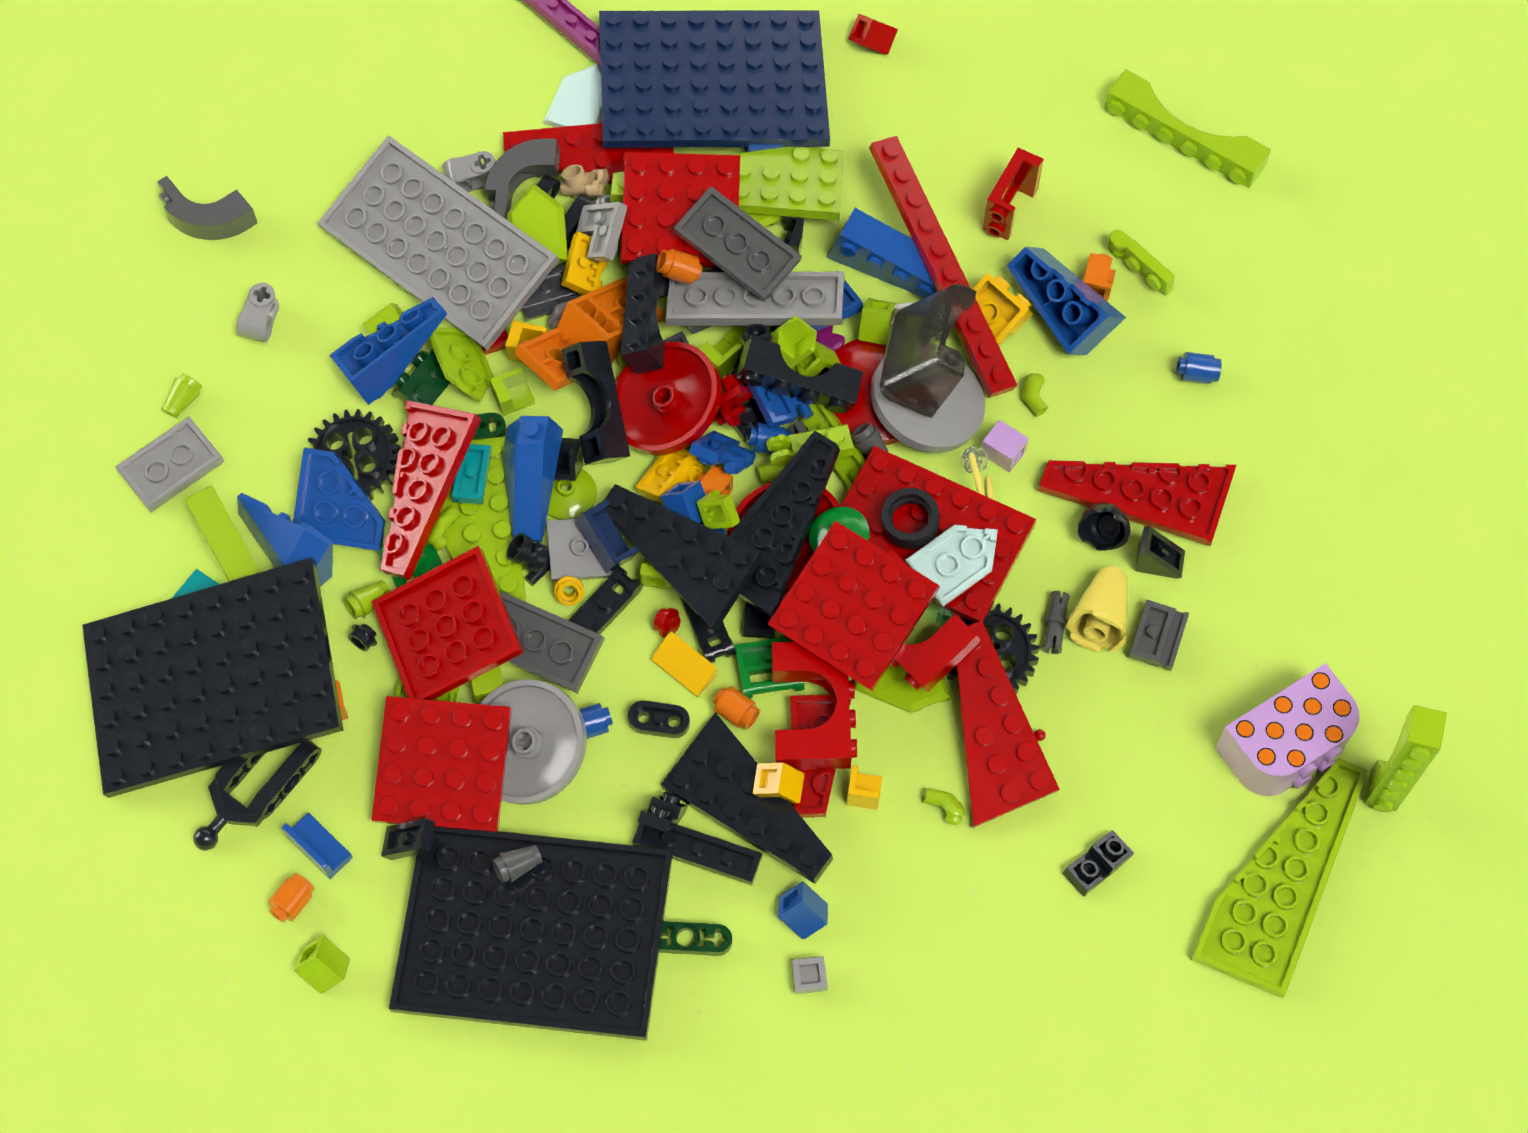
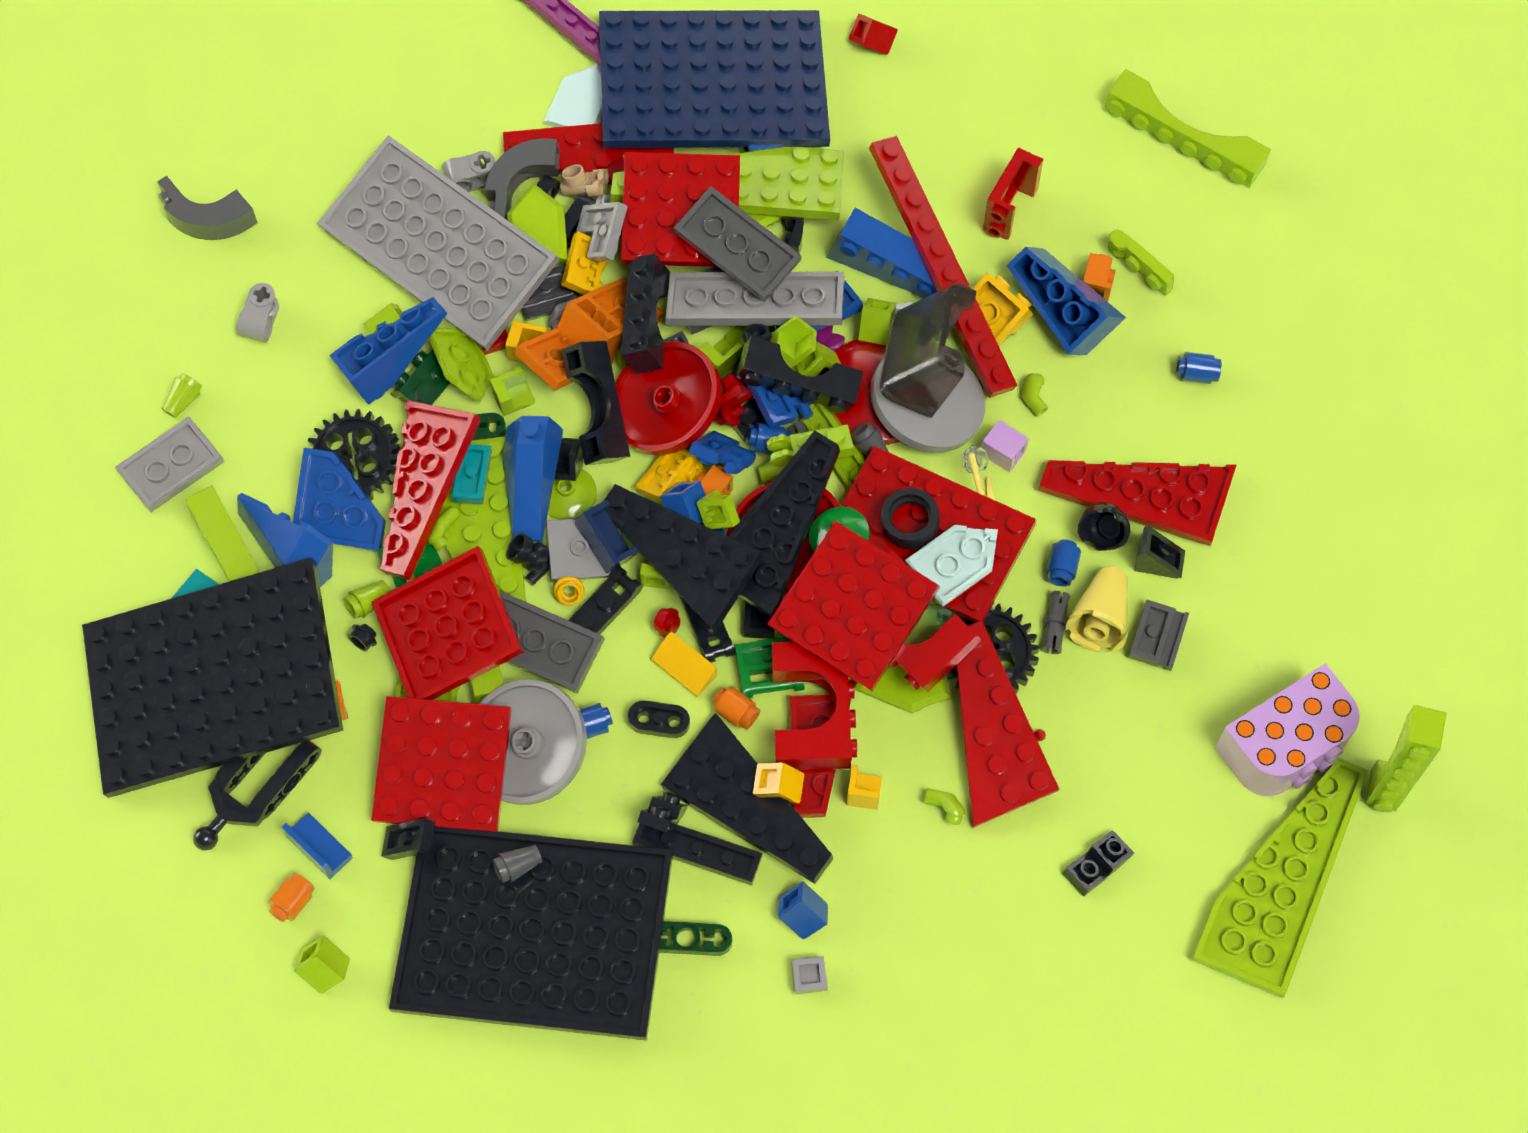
orange brick [656,249,702,285] -> none
none -> blue brick [1046,539,1081,587]

